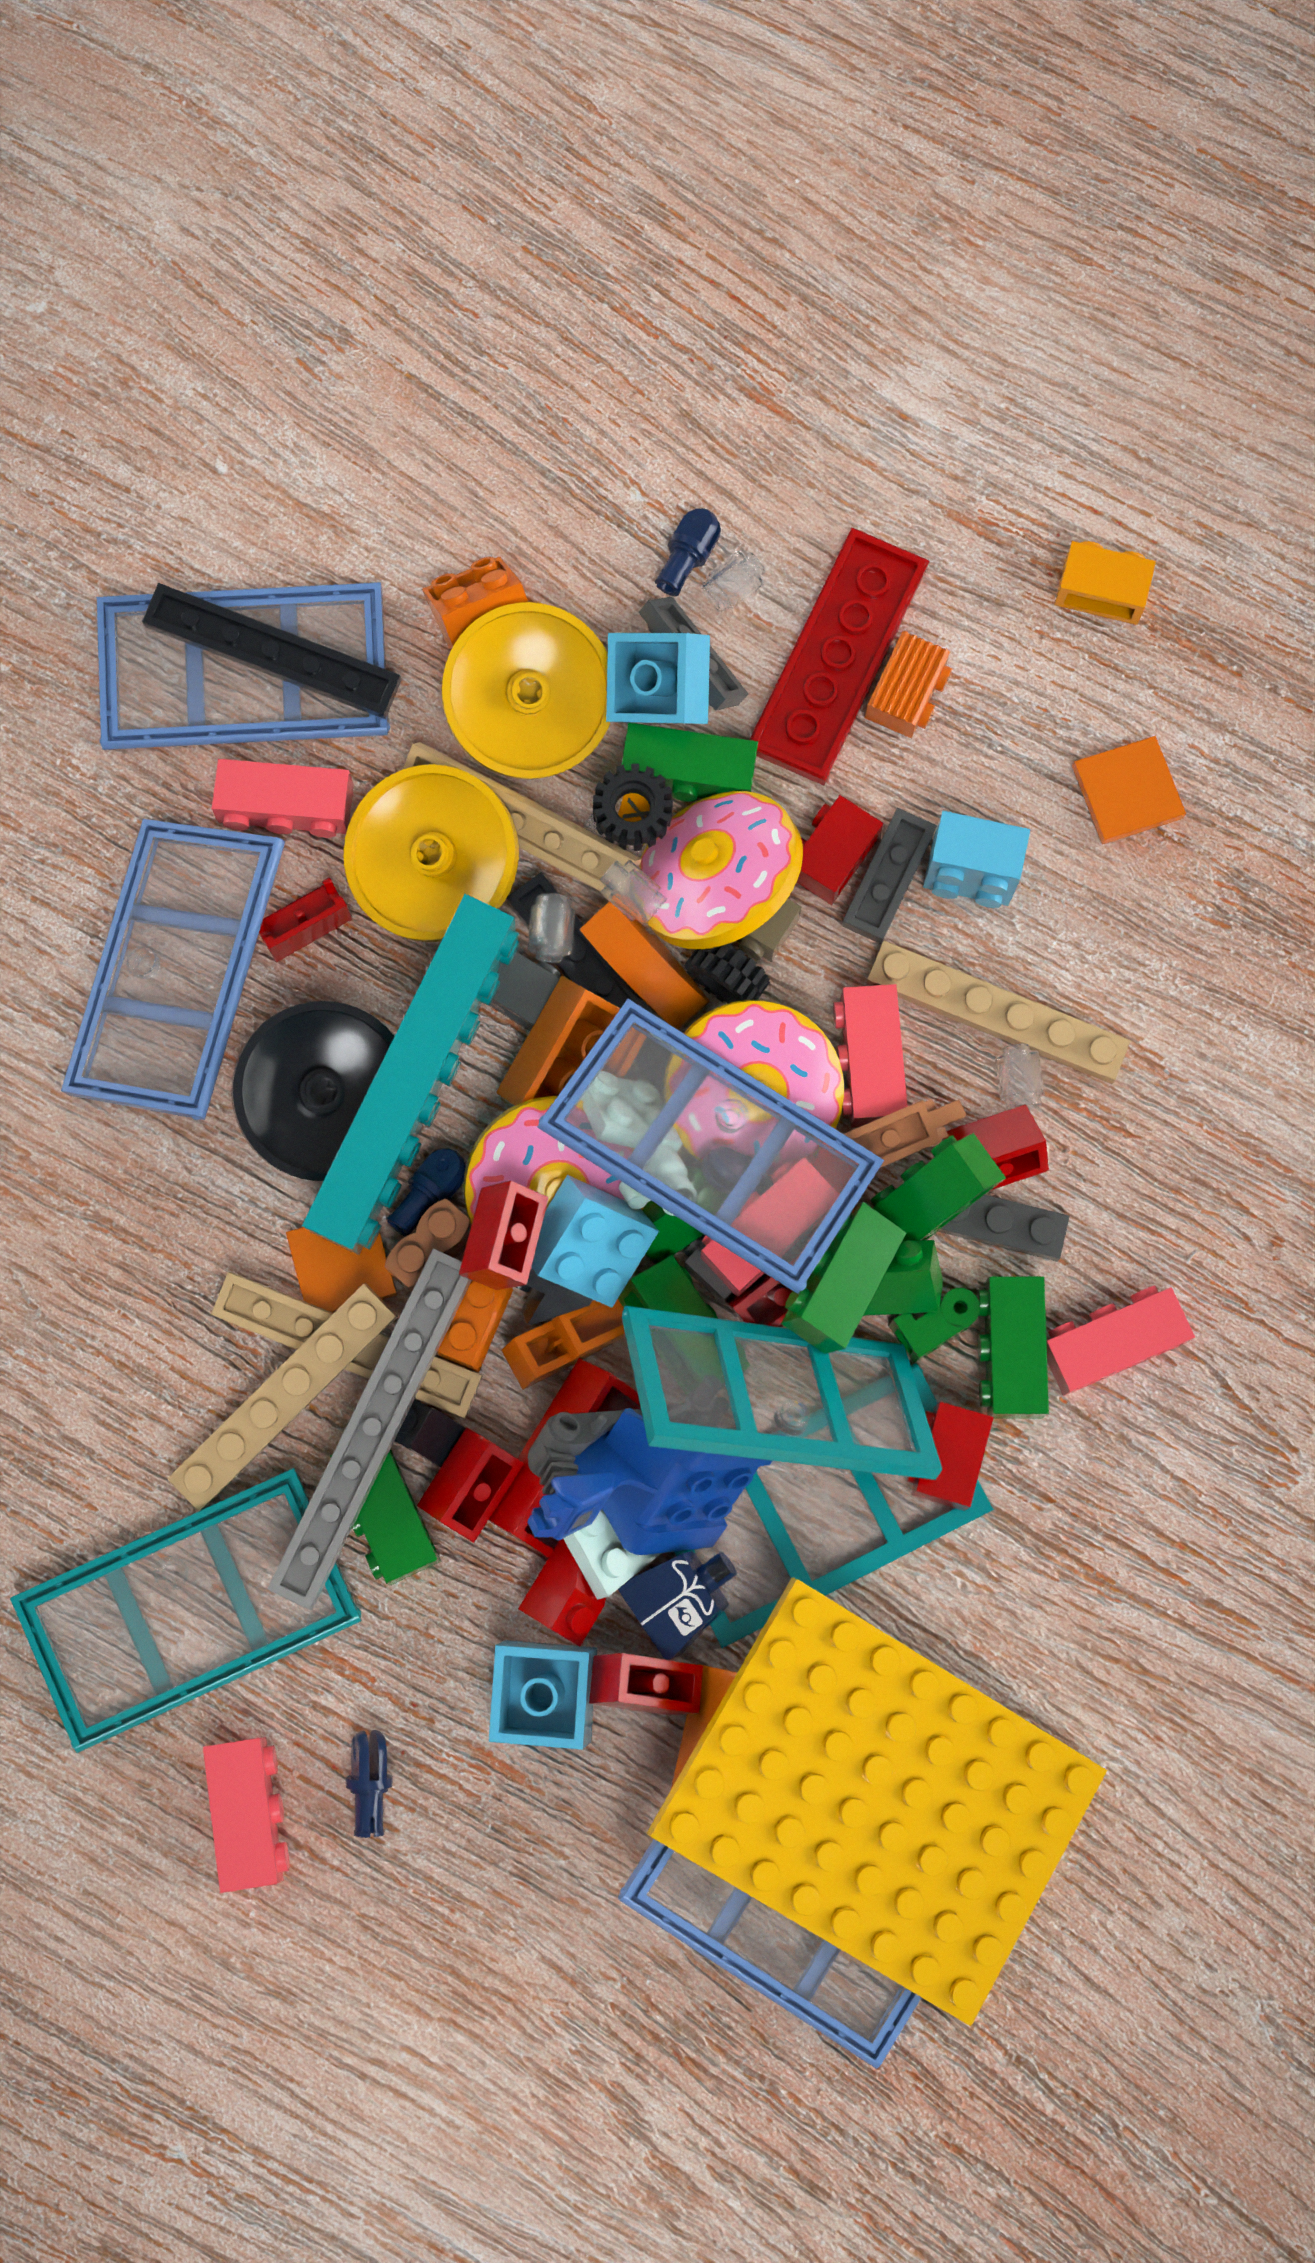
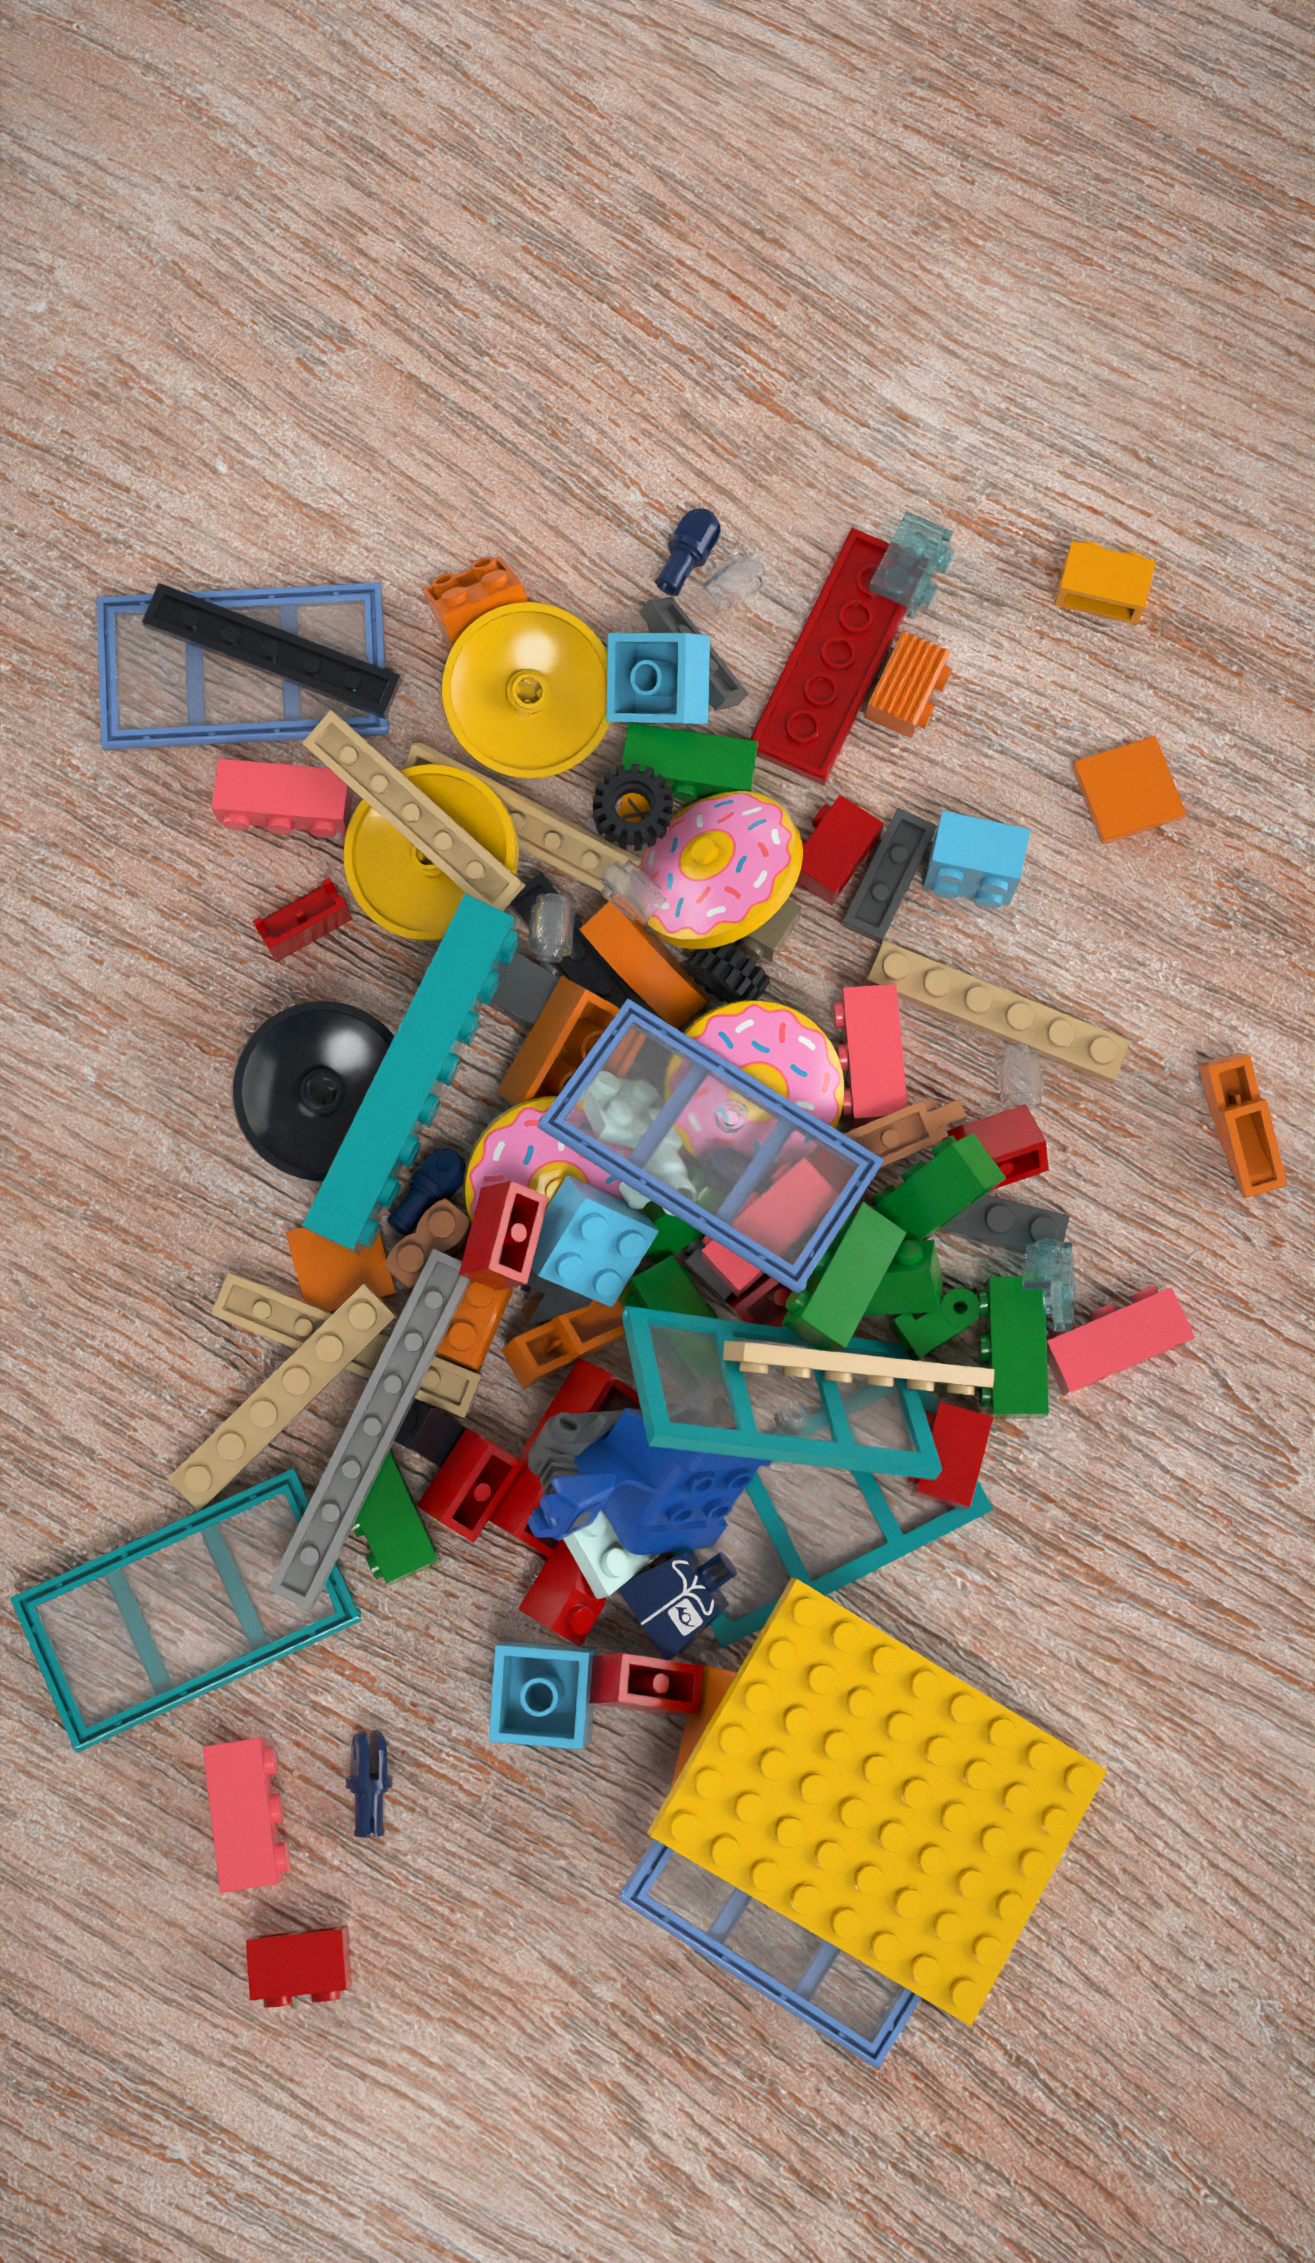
clear door [61,819,285,1120] -> none
none -> red brick [246,1926,352,2008]
none -> tan plate [302,710,526,911]
none -> tan plate [723,1341,994,1395]
none -> clear light blue bracket [869,511,955,620]
none -> clear light blue bracket [1022,1238,1076,1331]
none -> orange slope [1197,1052,1288,1198]

